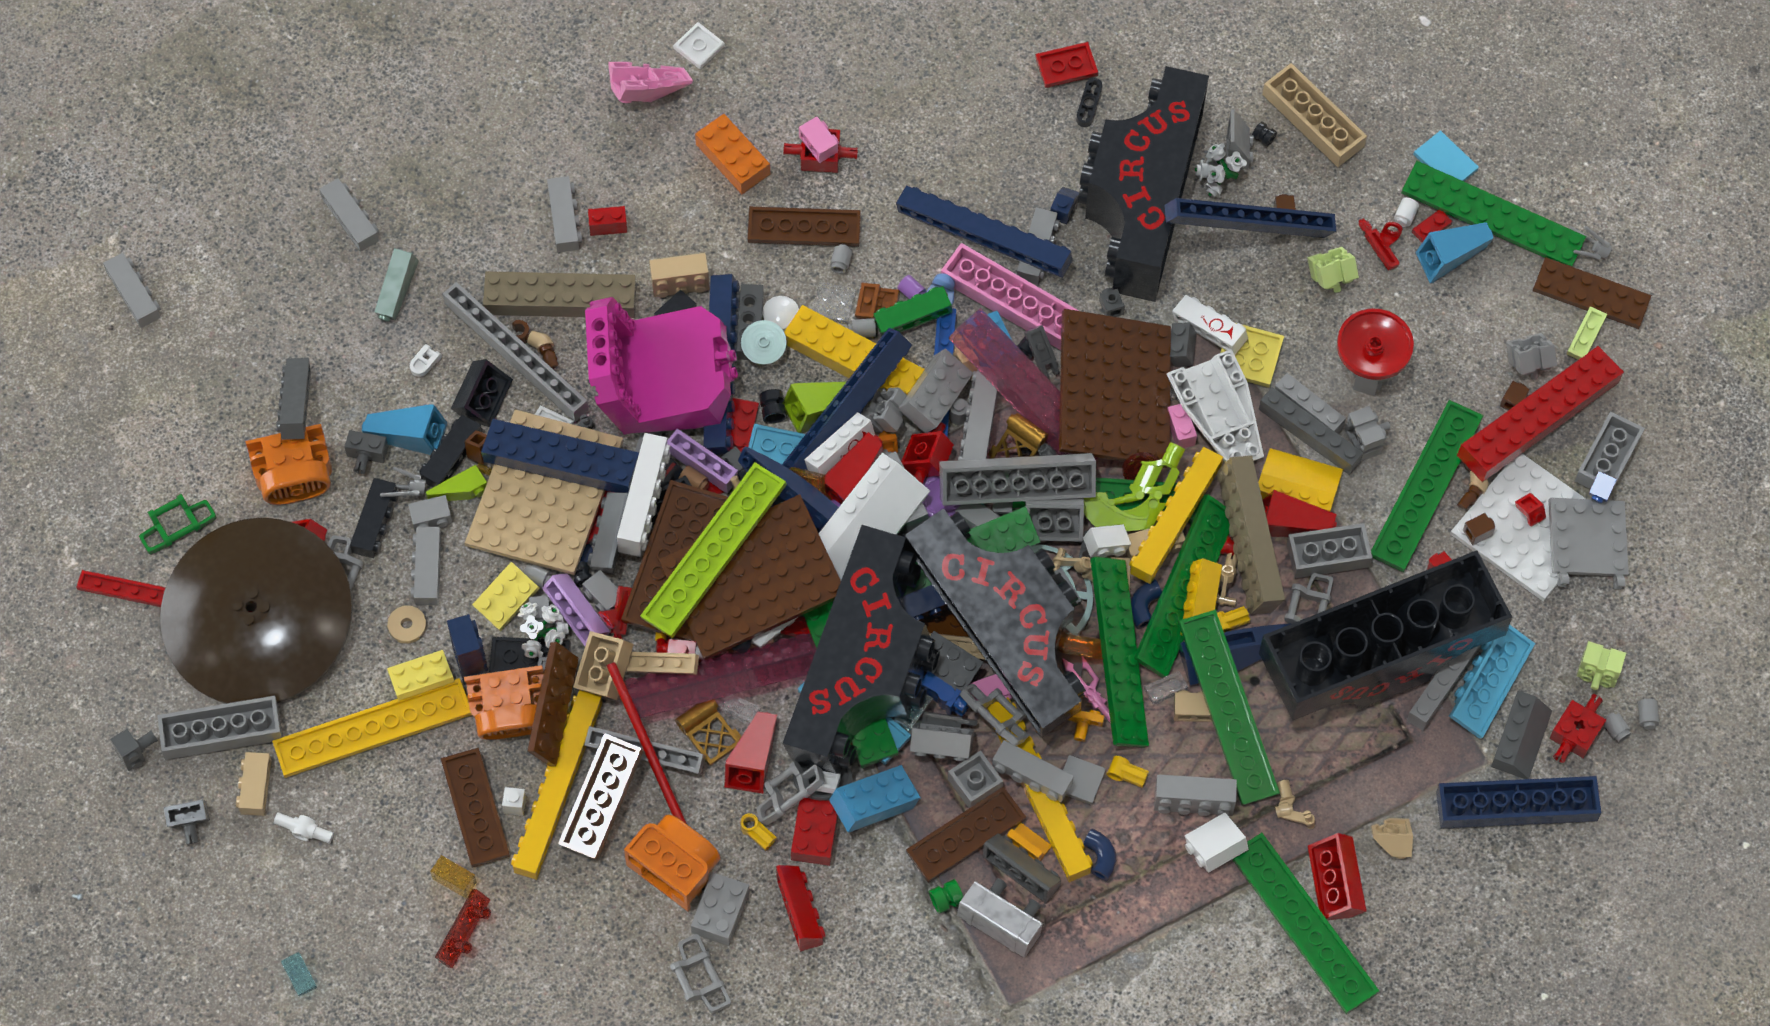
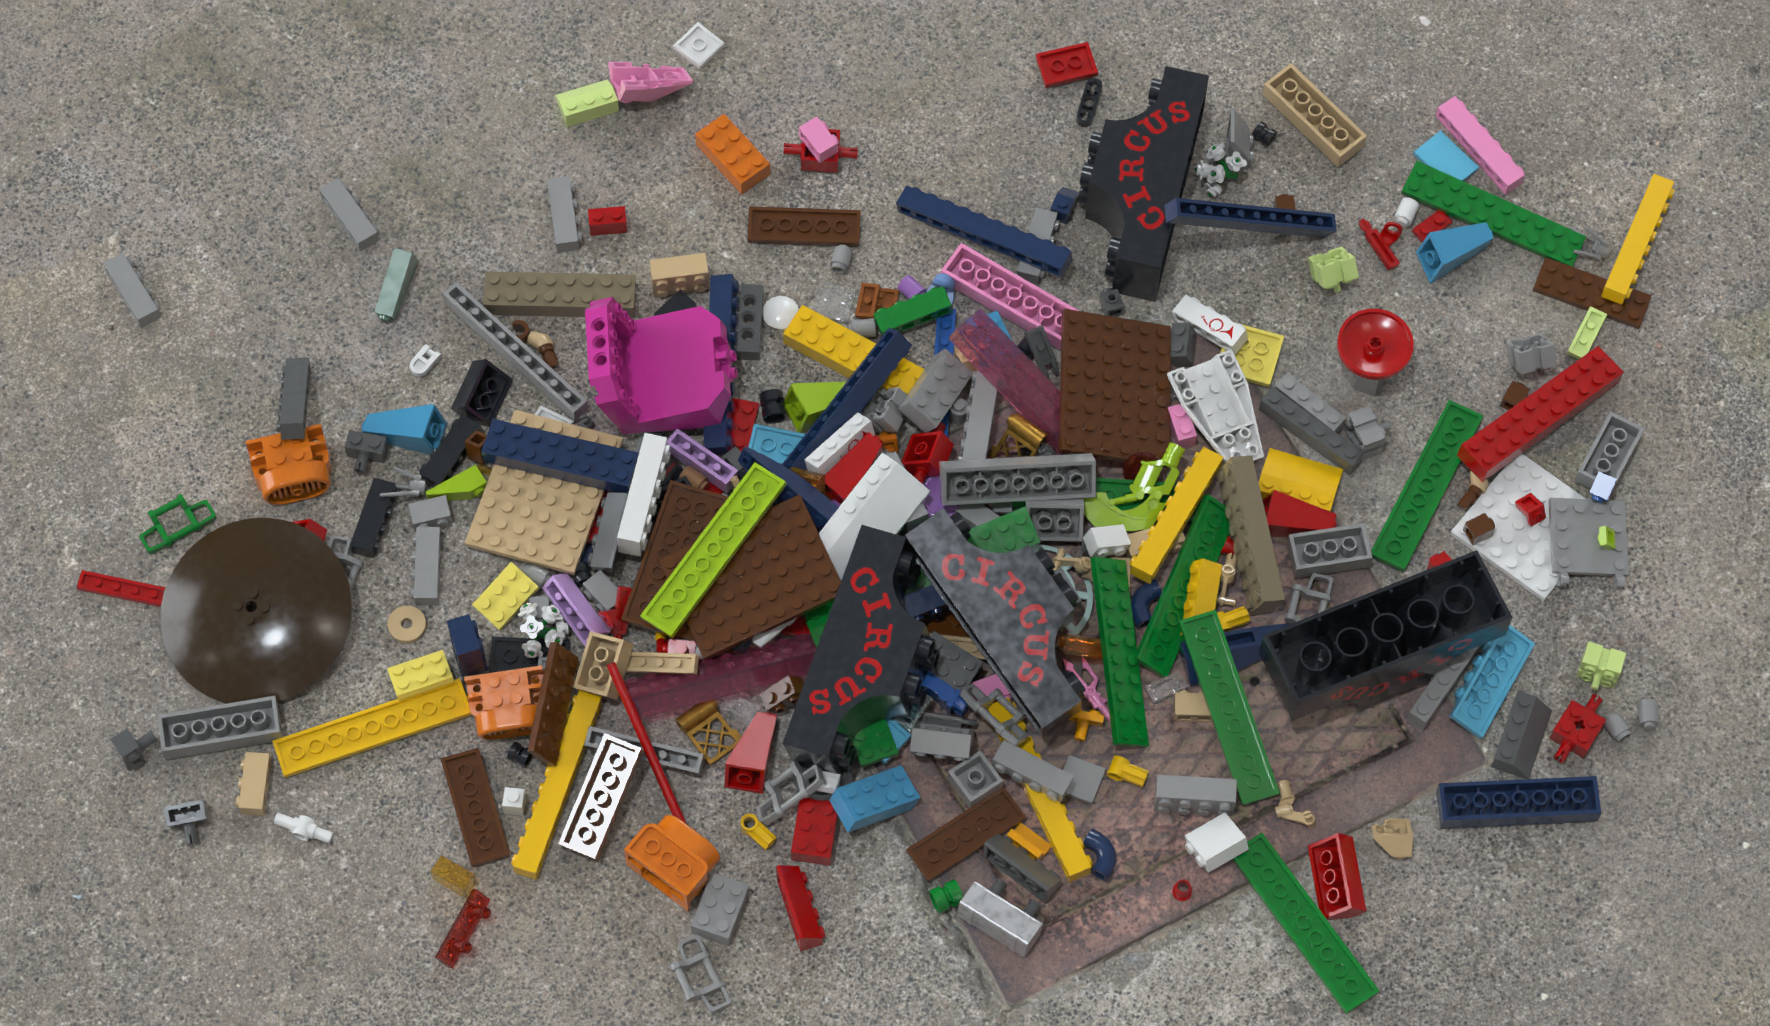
clear light blue tile [281,952,317,997] -> none
light aqua shield [741,320,786,365] -> none
none -> black wheel [507,741,532,767]
none -> yellowish green slope [555,79,619,127]
none -> reddish brown brick [760,675,804,714]
none -> red piece [1172,879,1192,902]
none -> bright pink brick [1436,96,1525,195]
none -> lime plate [1598,526,1616,550]
none -> yellow brick [1601,174,1675,305]

